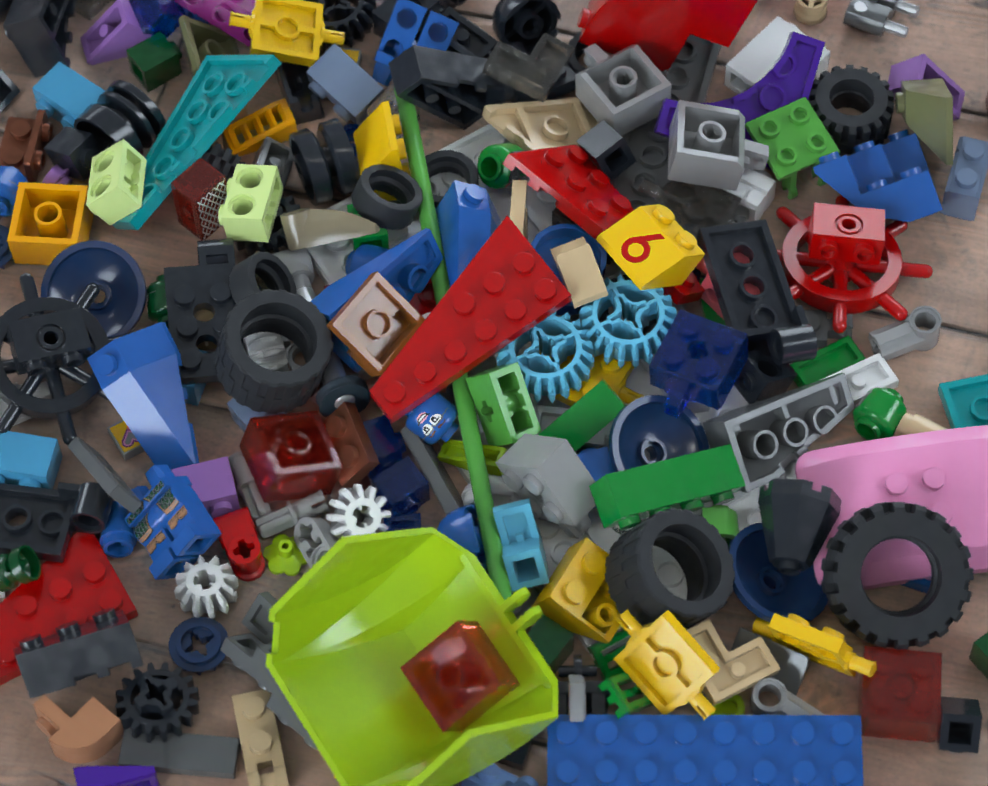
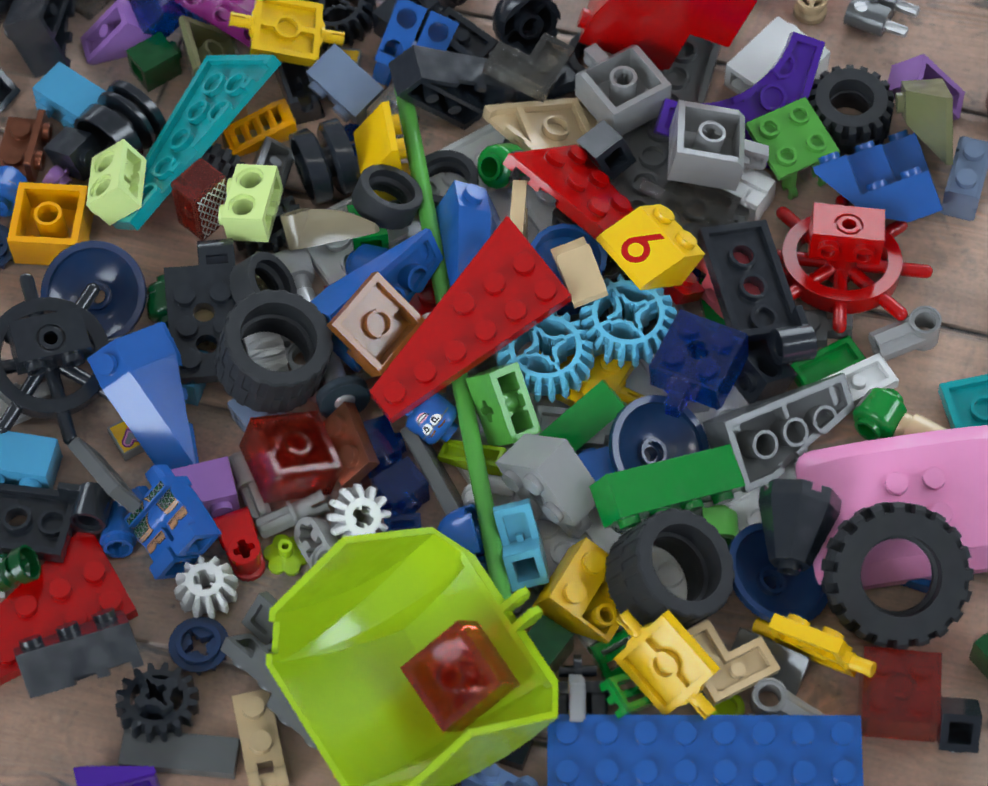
nougat brick [33,694,124,764] -> none

